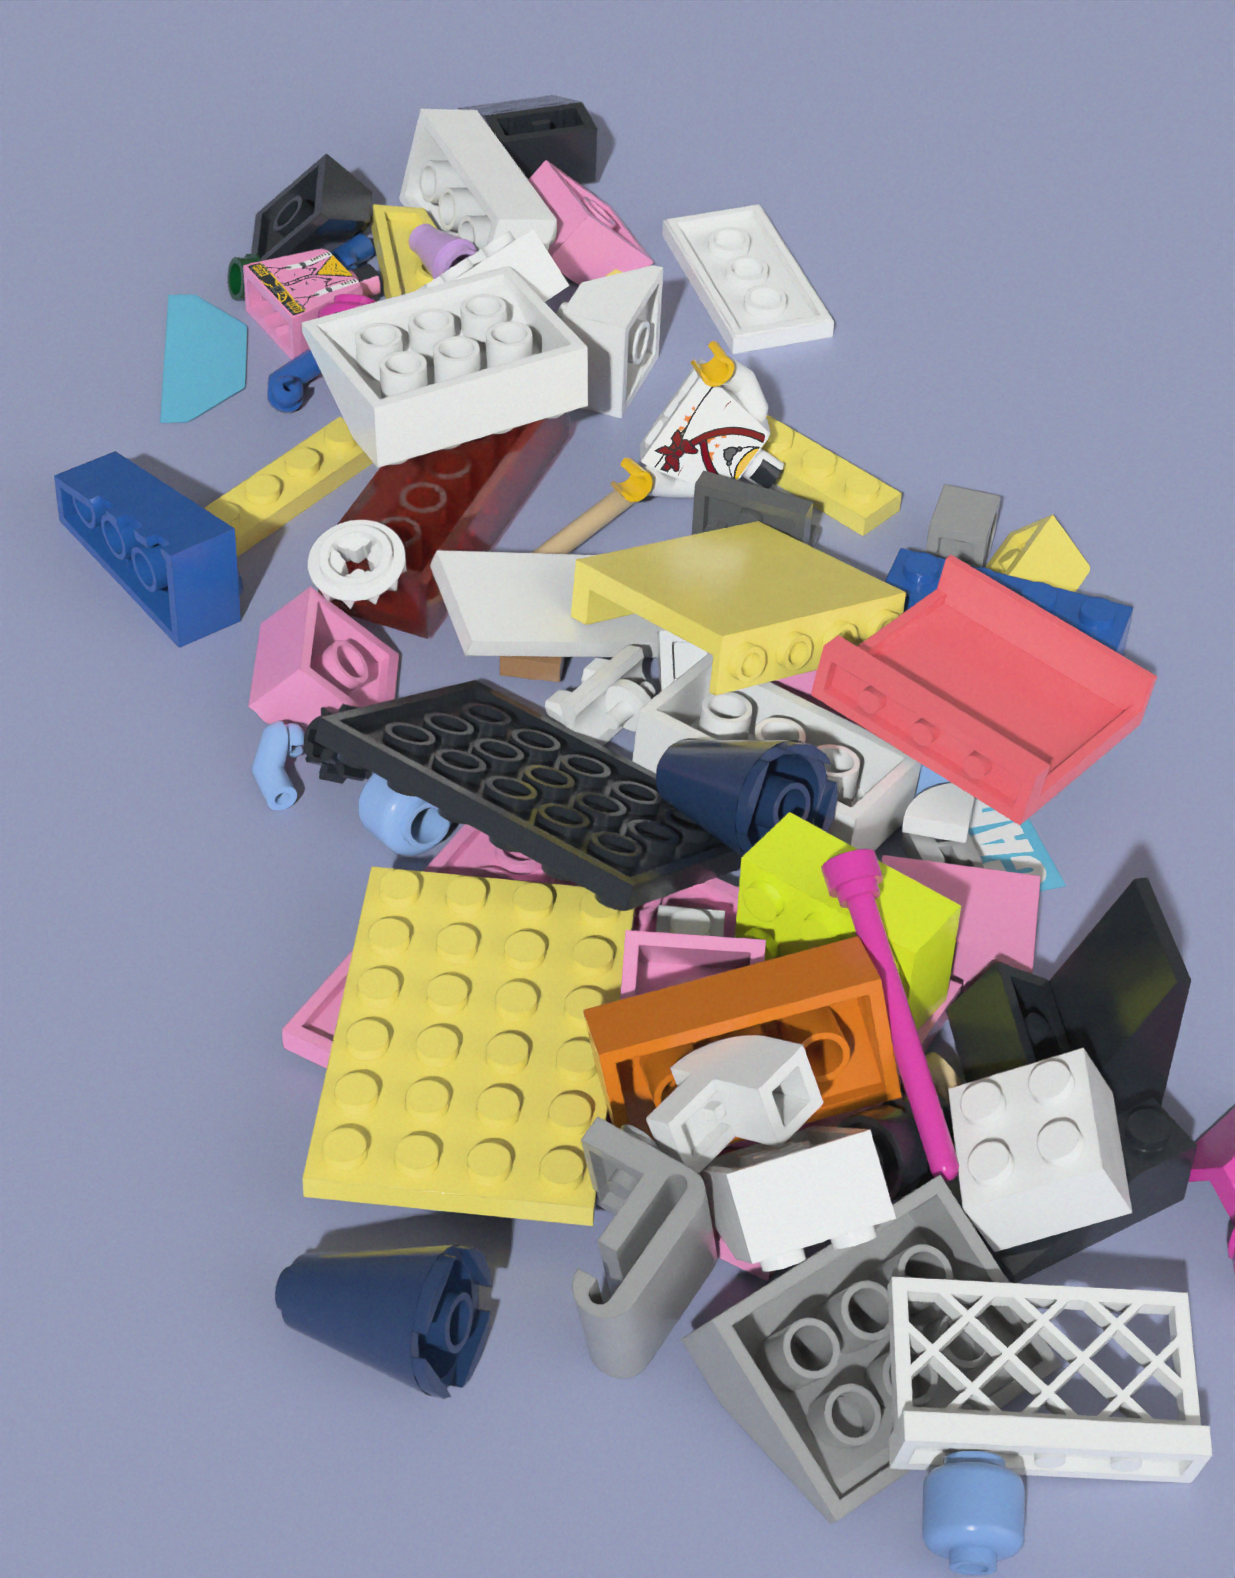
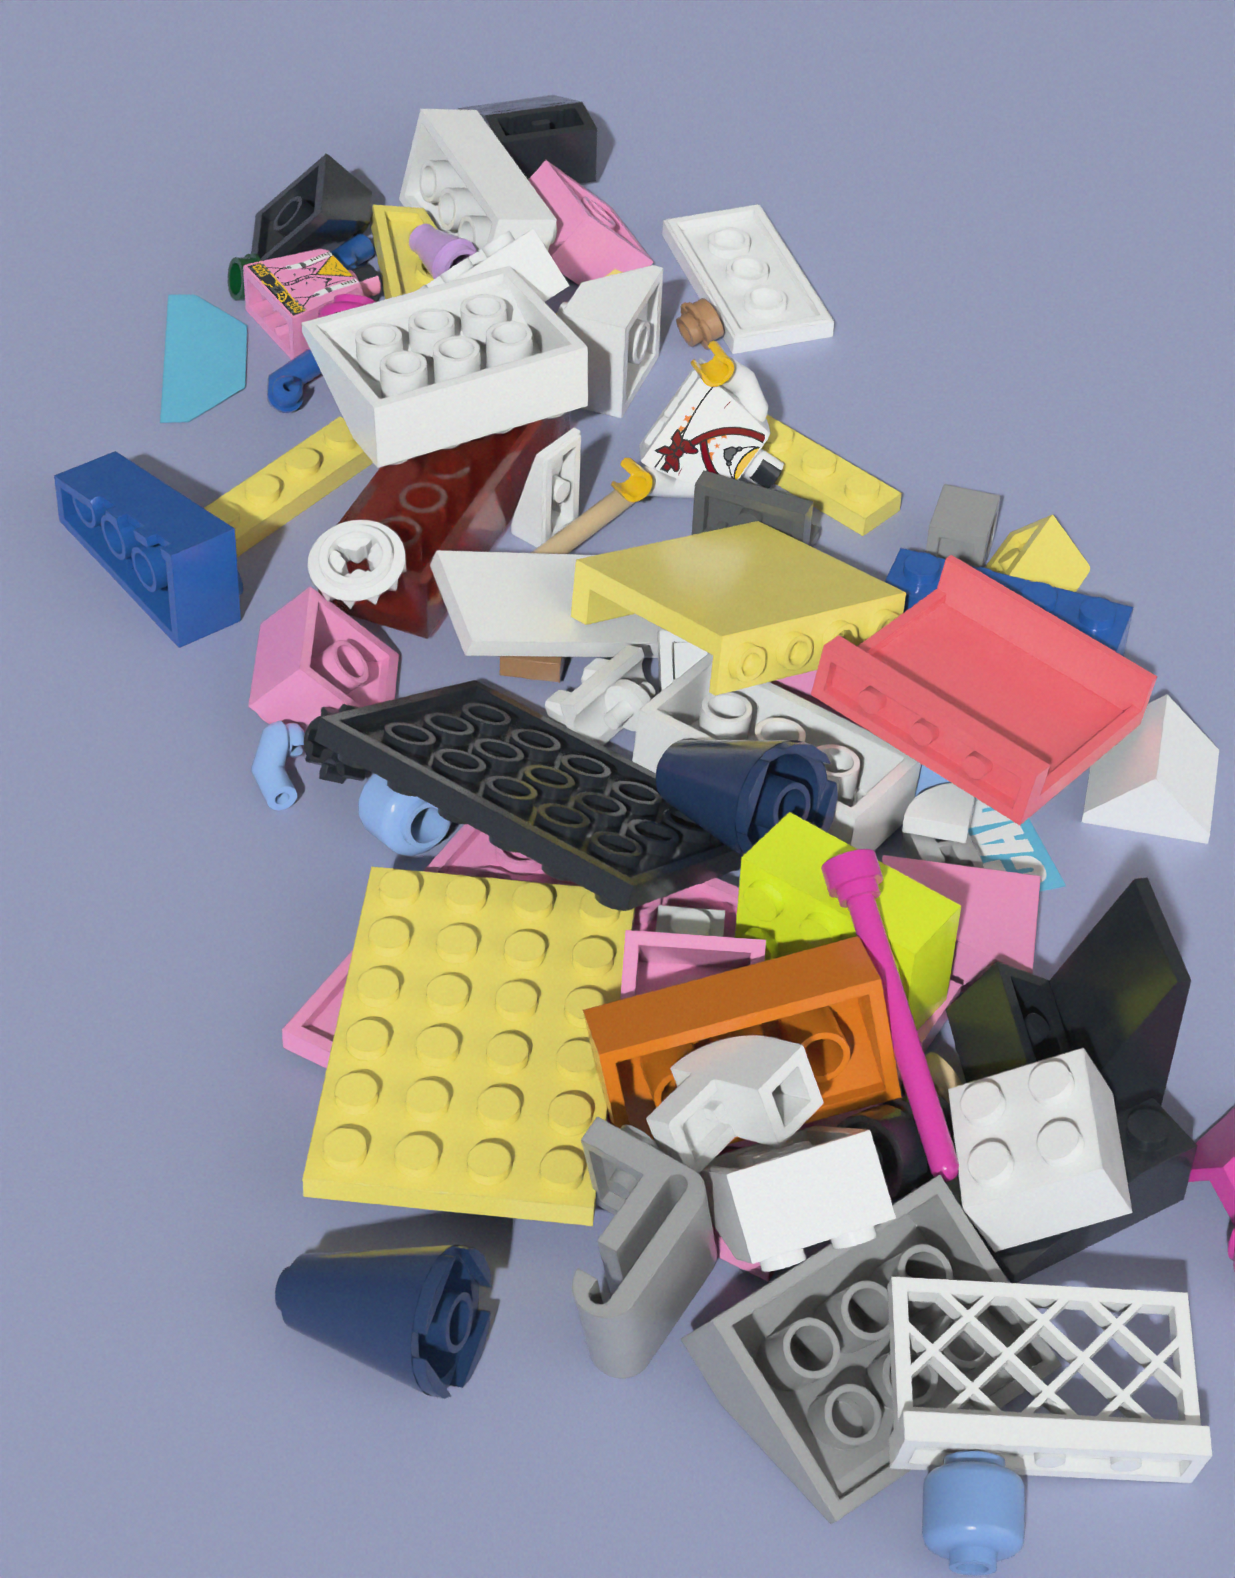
none -> white slope [511,428,581,548]
none -> medium nougat plate [676,298,724,350]
none -> white slope [1082,694,1219,844]

